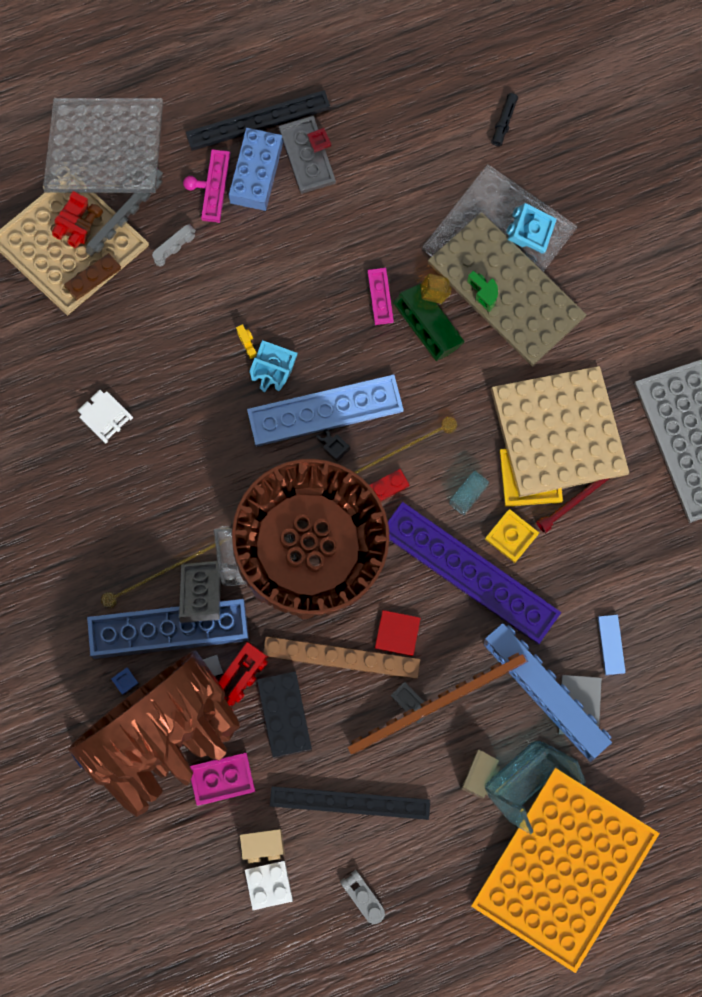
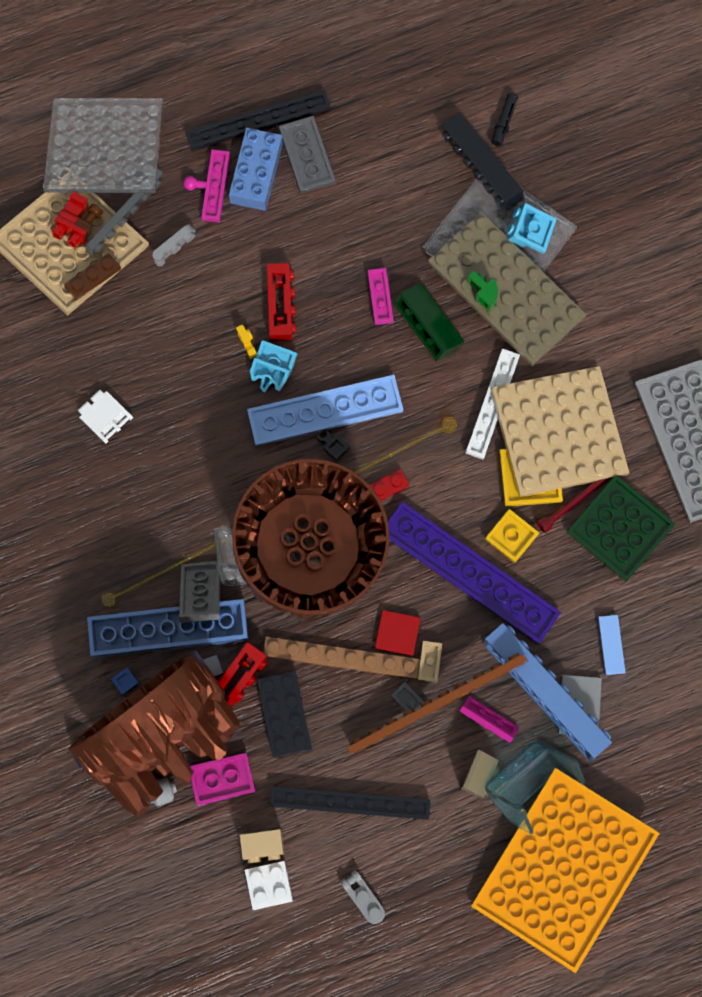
dark red plate [307,128,331,153] -> none
clear yellow brick [421,274,451,304] -> none
clear light blue brick [449,471,489,516] -> none
none -> light grey head [149,777,177,806]
none -> red brick [267,263,296,341]
none -> tan plate [418,641,442,683]
none -> black brick [442,113,524,211]
none -> dark pink plate [460,696,519,743]
none -> white plate [465,349,520,460]
none -> dark green plate [566,475,675,582]

